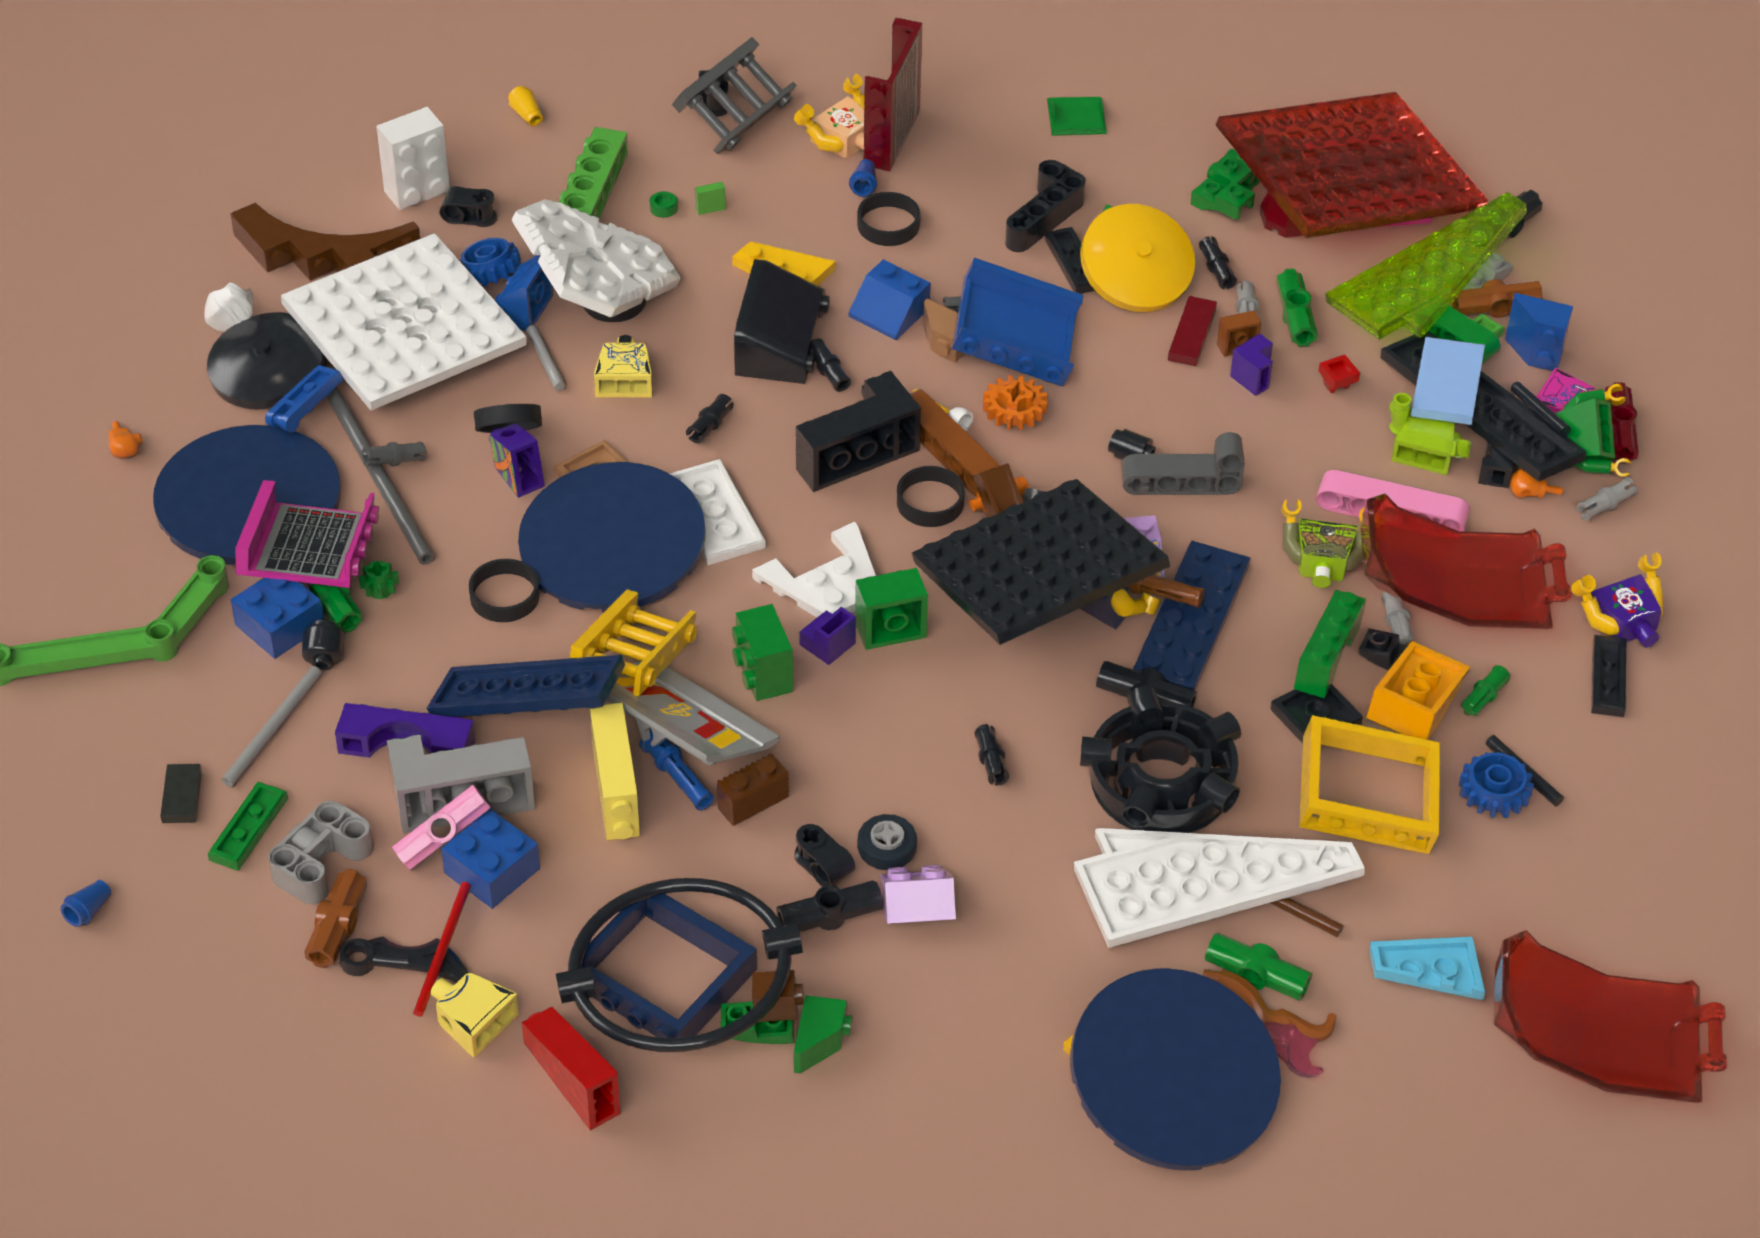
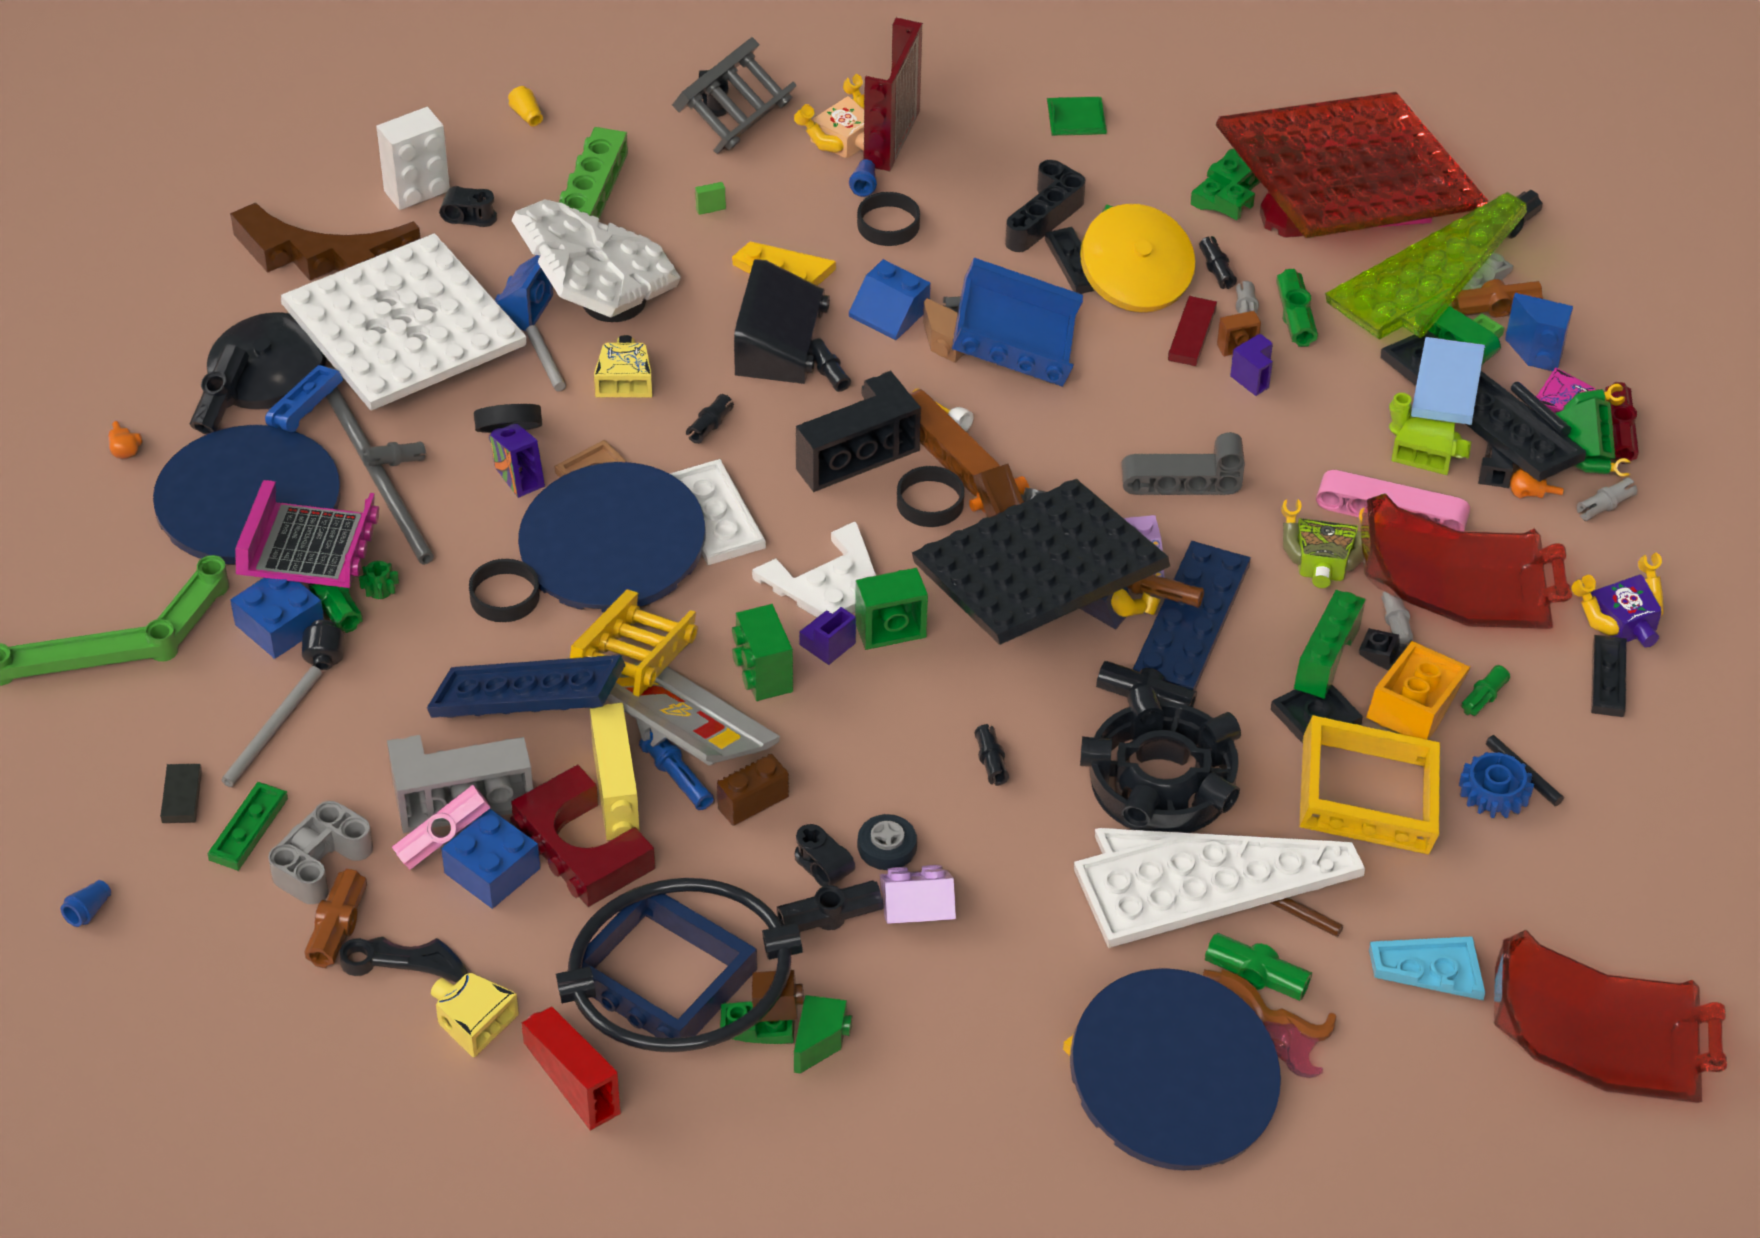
white hair [204,283,254,332] -> none
dark purple arch [335,703,475,758] -> none
red axle [413,882,471,1017] -> none
blue gear [459,238,521,287] -> none
green tile [649,191,678,218] -> none
orange gear [983,375,1048,430] -> none
black brick [1108,429,1156,460] -> none
red tile [1318,354,1360,394] -> none
none -> black piece [189,344,249,435]
none -> dark red arch [510,764,655,907]

